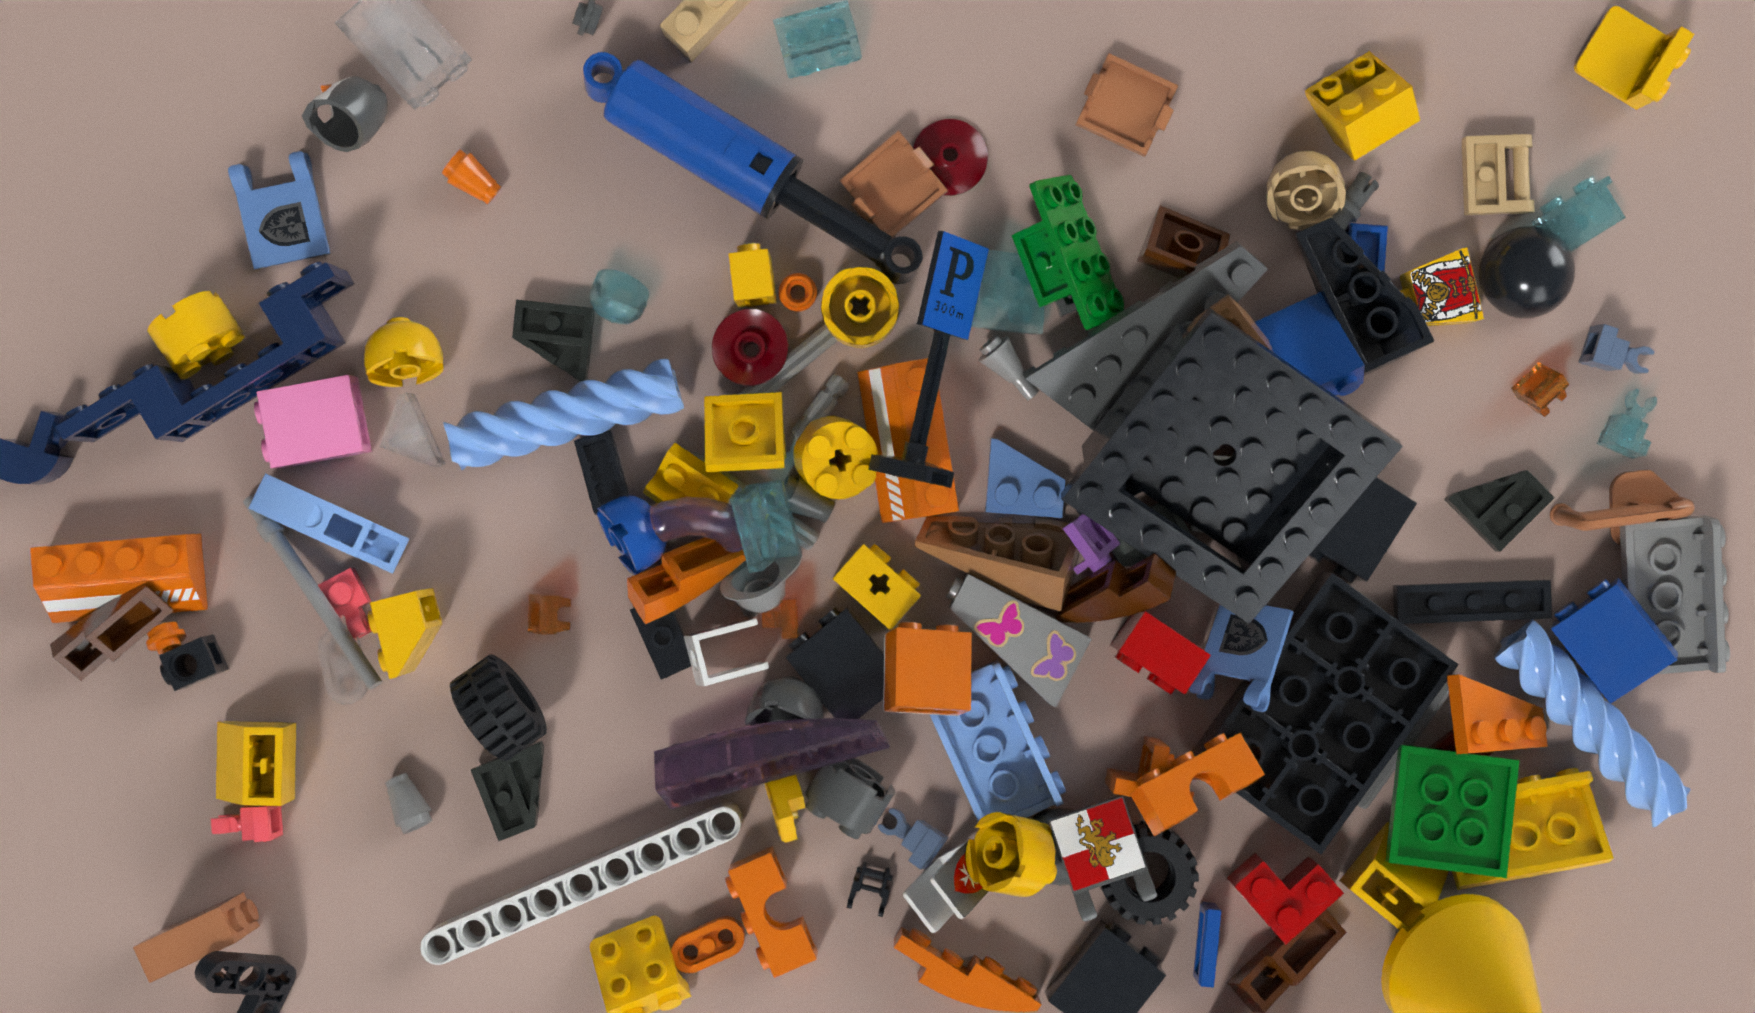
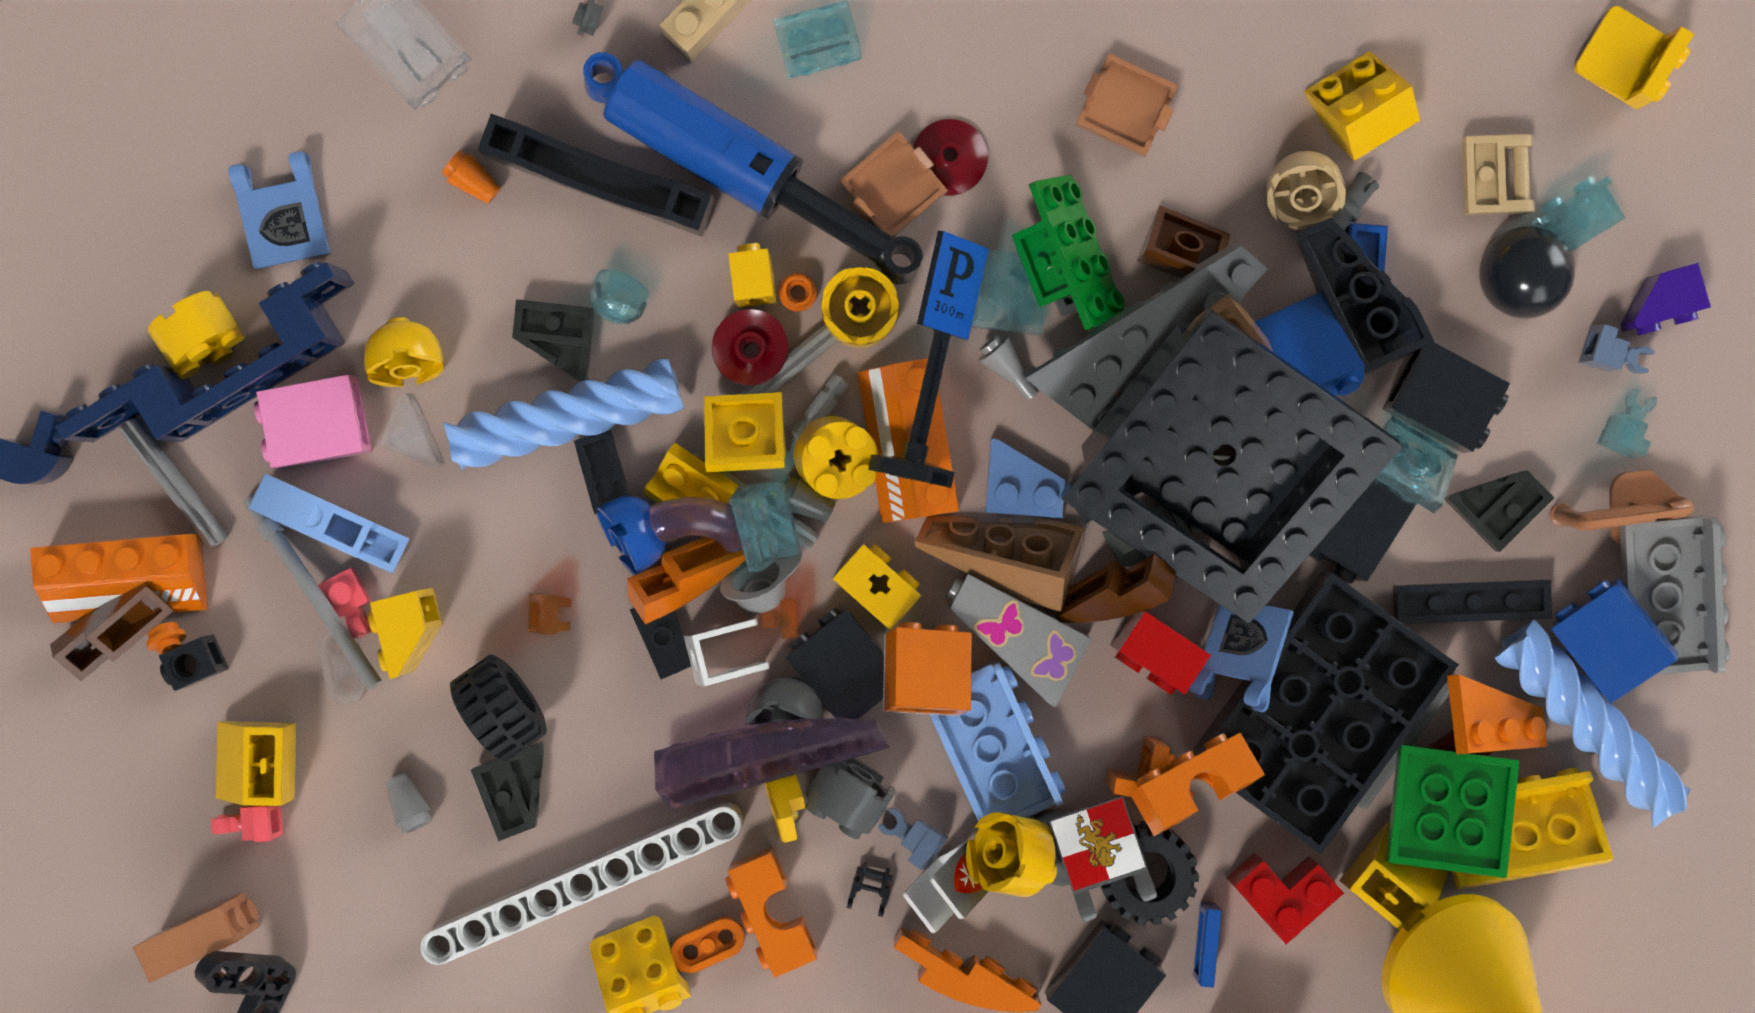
dark grey piece [302,76,388,152] -> none
medium lavender bracket [1063,513,1120,575] -> none
reddish brown slope [1227,909,1347,1013] -> none
torso [1399,247,1484,326] -> none
clear orange tile [1511,362,1569,417] -> none
none -> light grey axle [119,418,227,548]
none -> black arch [478,114,715,237]
none -> clear light blue plate [1376,416,1458,513]
none -> black brick [1382,342,1510,453]
none -> dark purple slope [1620,263,1711,336]

